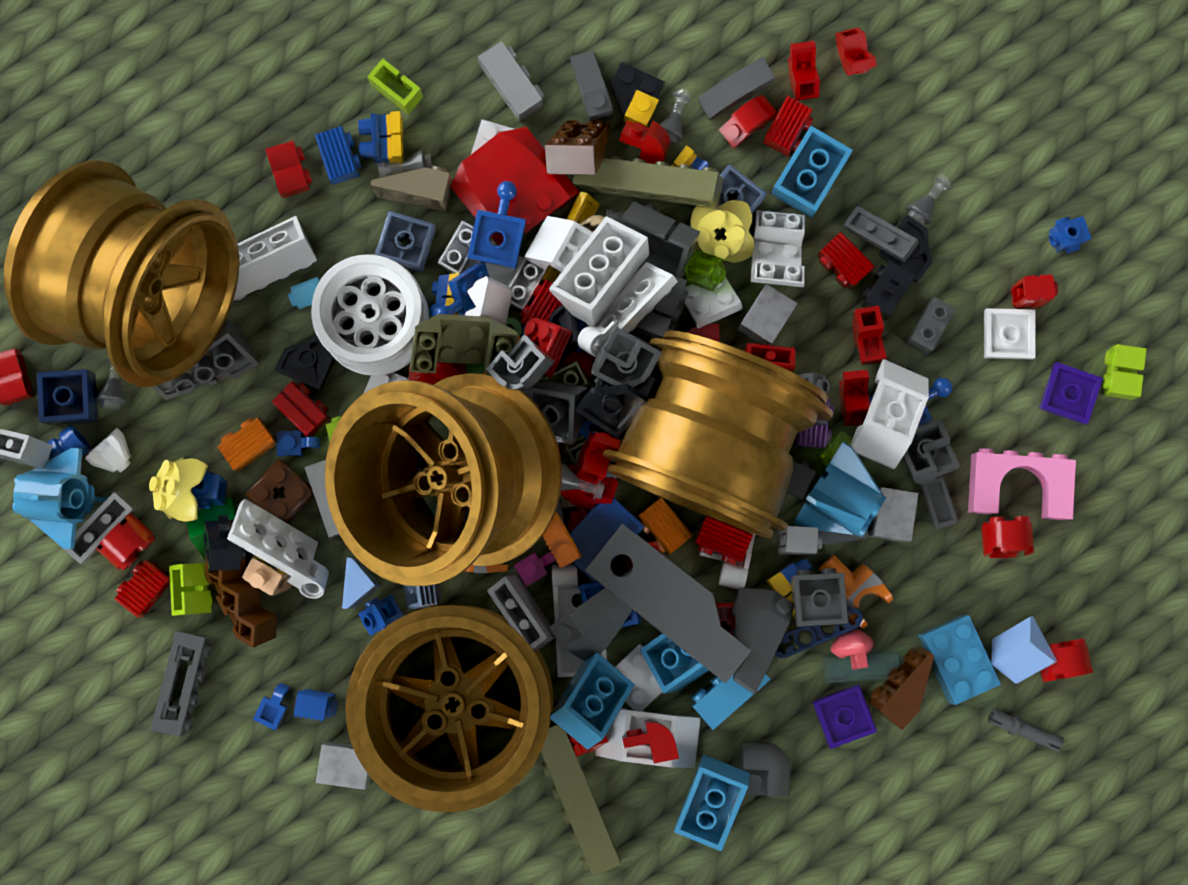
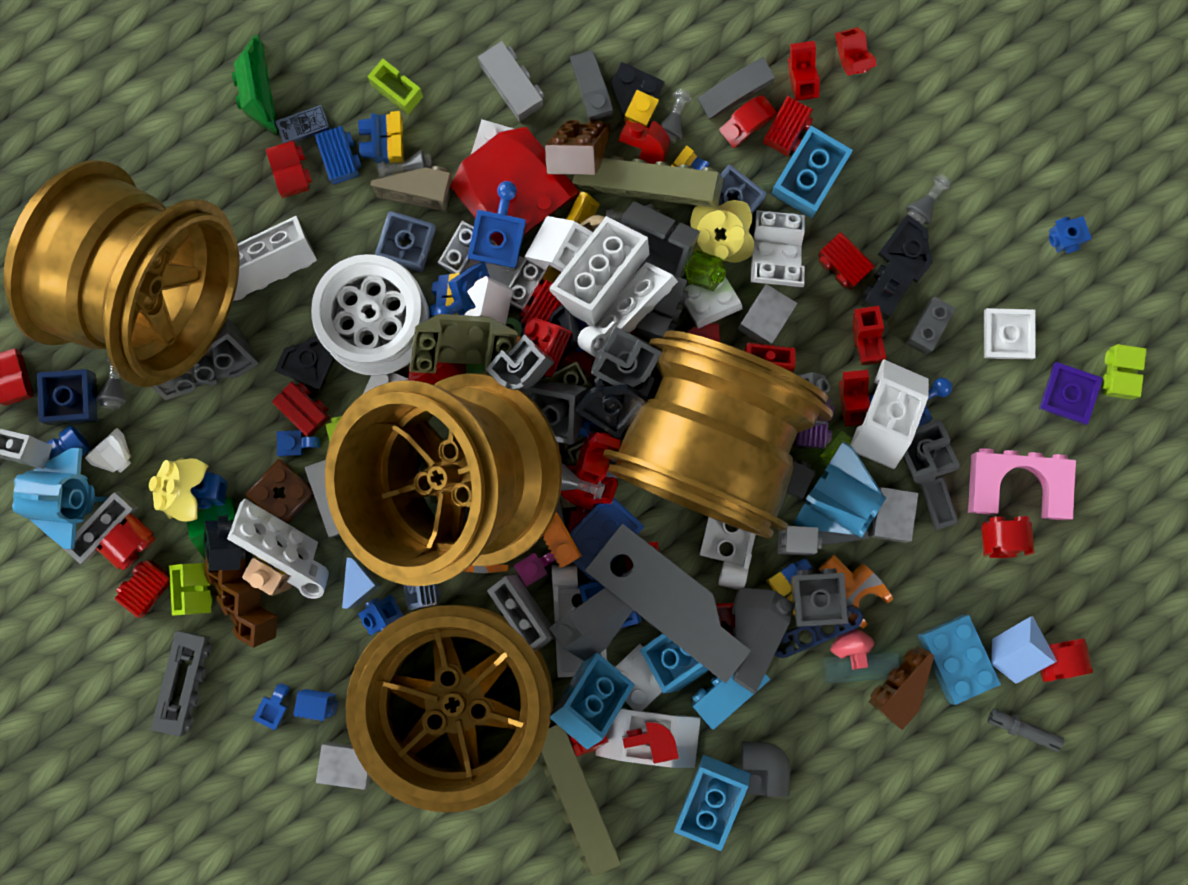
orange brick [217,417,277,472] -> none
medium azure brick [288,276,320,310] -> none
orange brick [638,497,693,555] -> none
red brick [695,515,753,565] -> none
dark purple plate [812,684,877,749] -> none
dark grey plate [843,206,919,262] -> none
red brick [1011,274,1058,309] -> none
none -> green wedge [232,35,279,135]
none -> sand blue tile [276,105,330,143]

